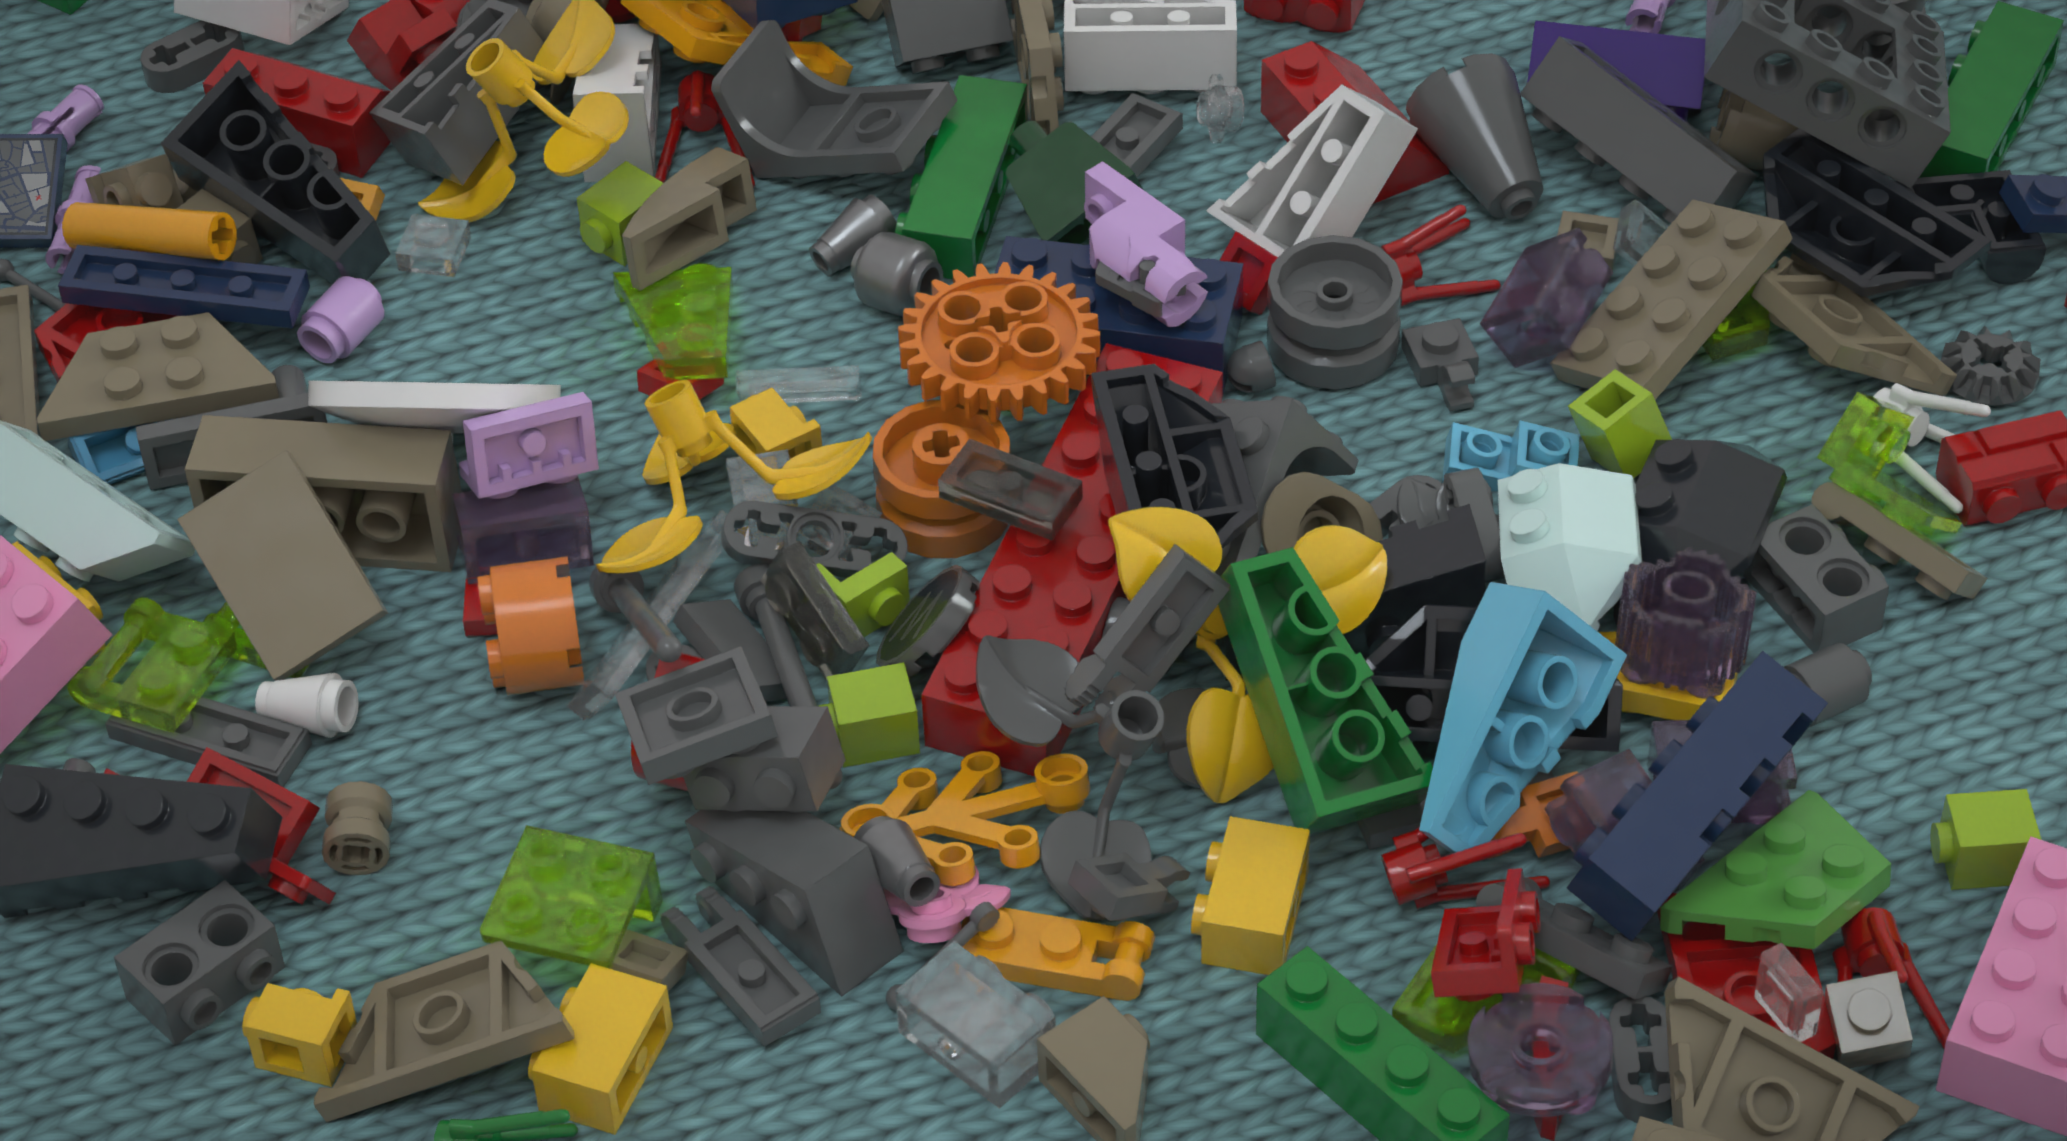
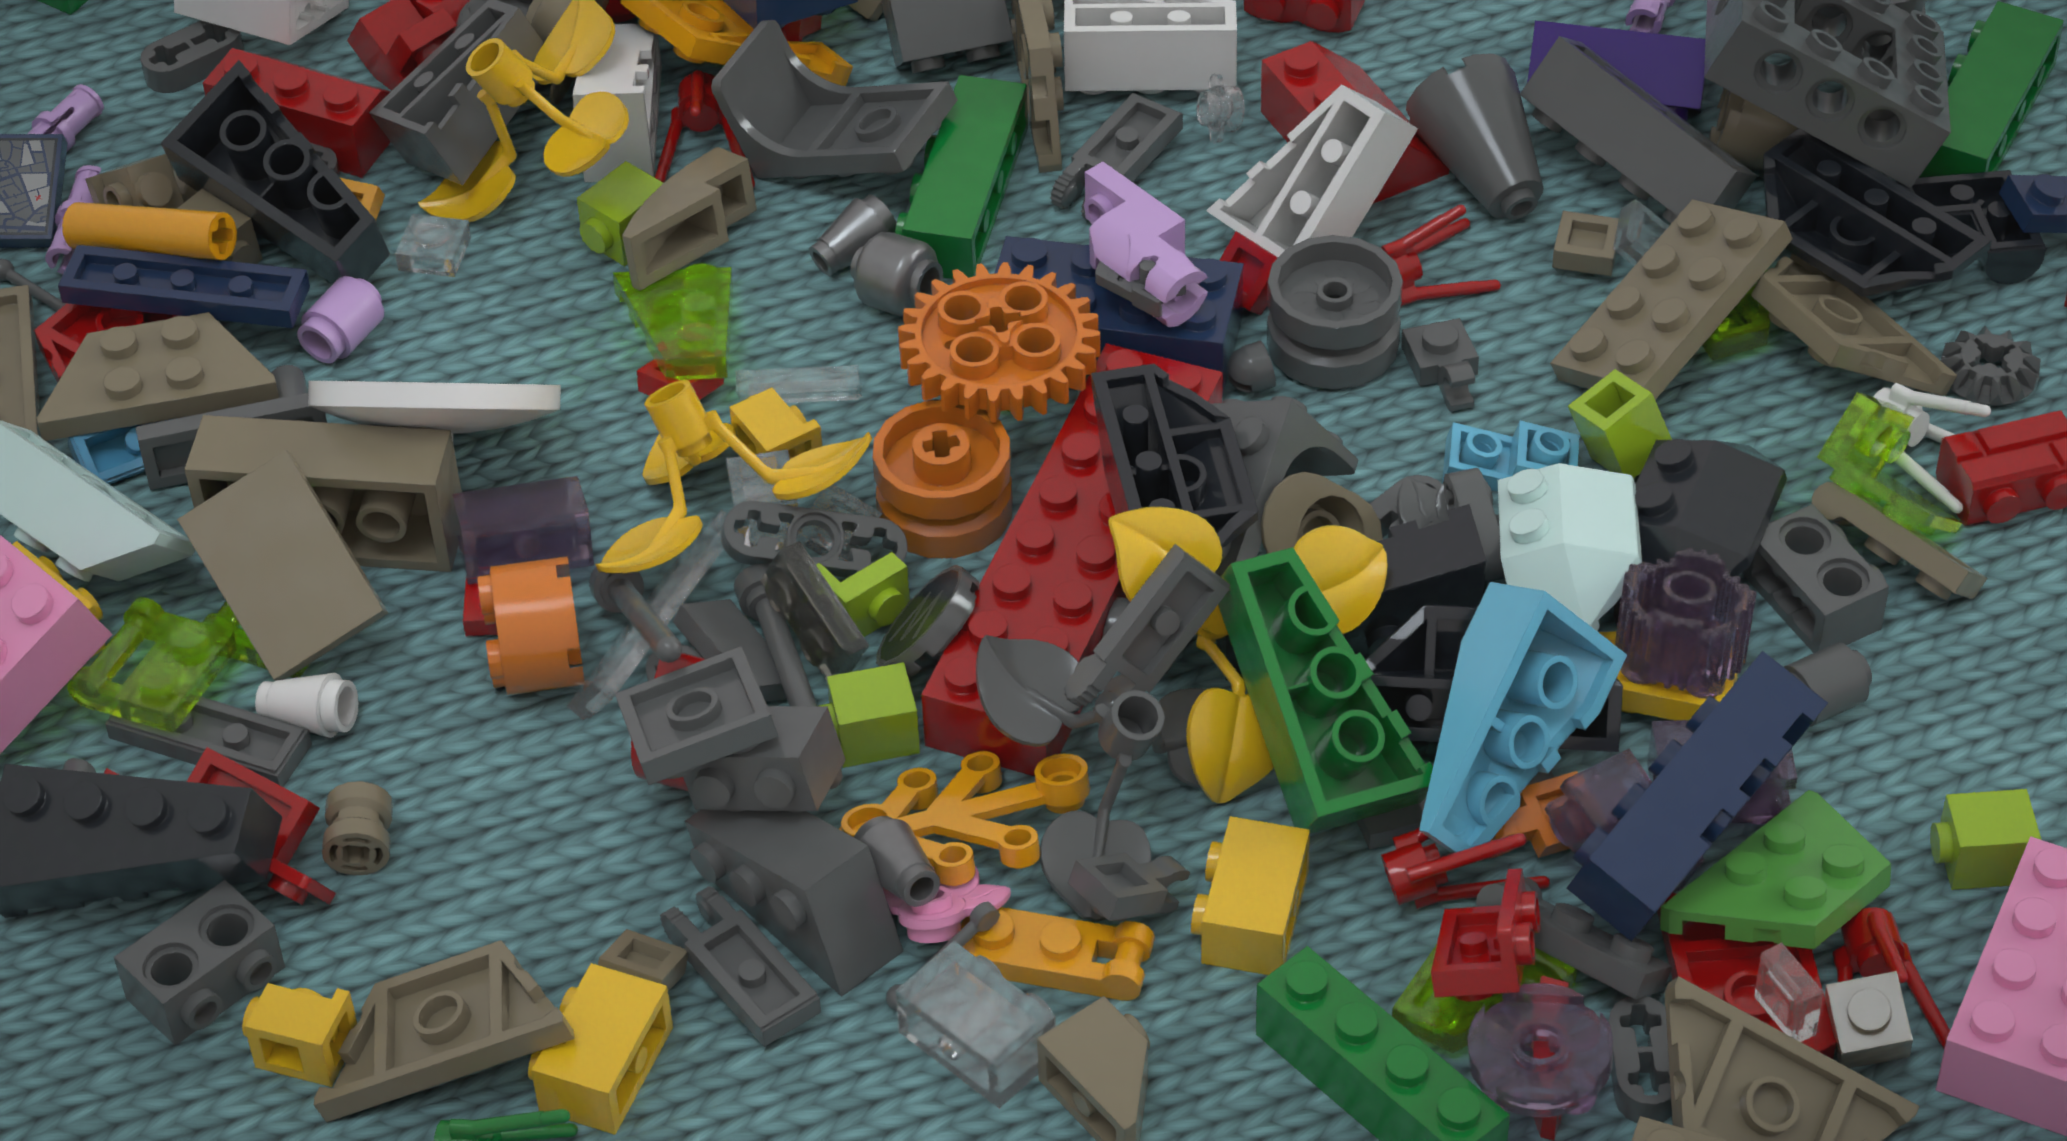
lavender bracket [459,392,599,499] -> none
clear neon green bracket [480,825,663,968] -> none
clear smoke plate [938,439,1083,541] -> none
dark green torso [1005,121,1143,245] -> none
clear purple brick [1480,228,1613,368] -> none

